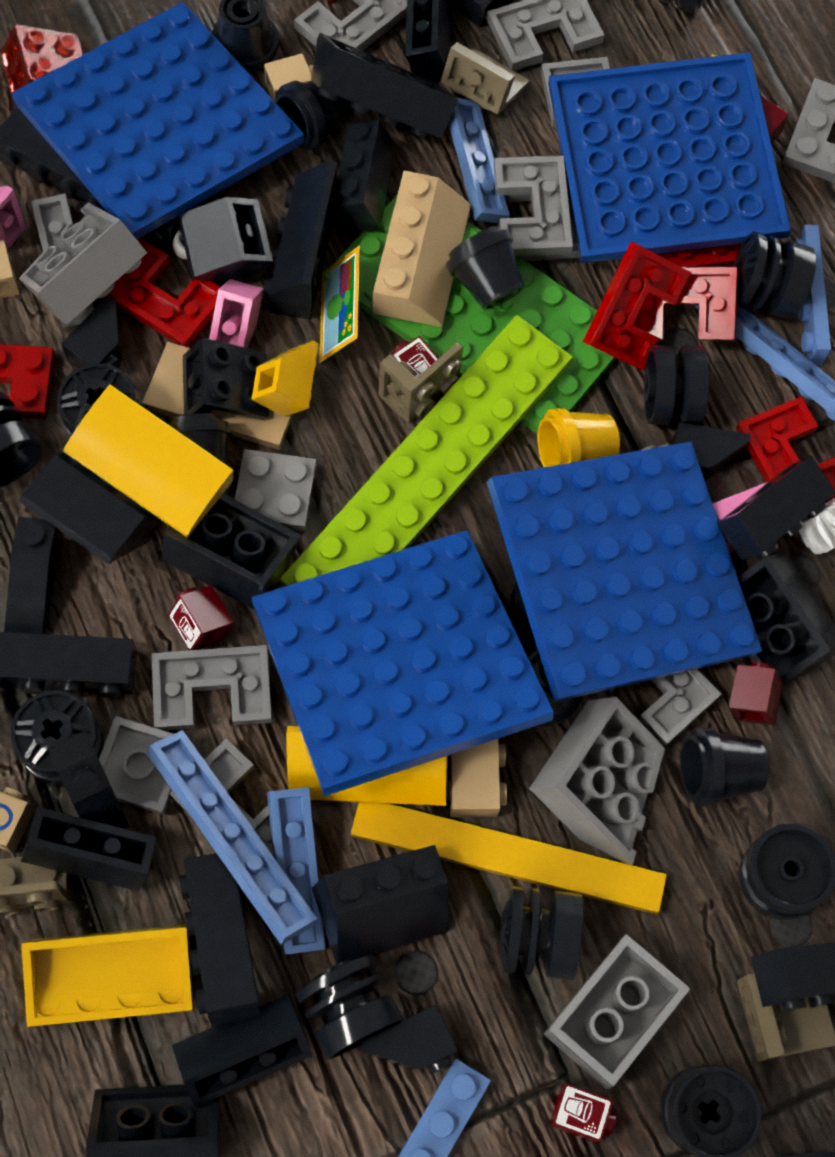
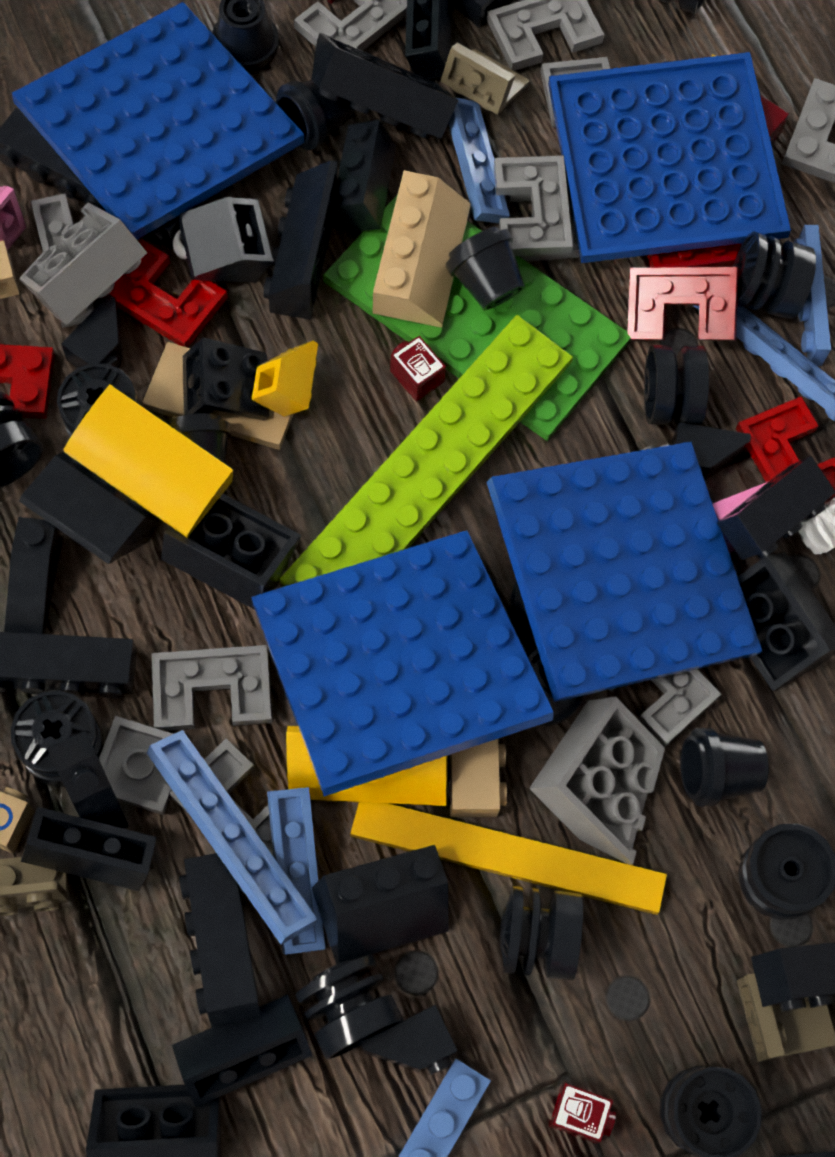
clear red bracket [1,24,83,106] -> none
yellow slope [21,925,193,1027] -> none
dark red brick [168,585,234,650] -> none
bright pink slope [209,279,264,348] -> none
light grey plate [235,449,317,532] -> none
tan brick [264,53,313,102] -> none
sticker [319,245,360,363] -> none
dark tan bracket [378,342,463,424] -> none
yellow piece [537,408,620,467] -> none
light grey brick [543,934,691,1089] -> none
red plate [582,242,691,370] -> none
dark red brick [729,662,783,725] -> none

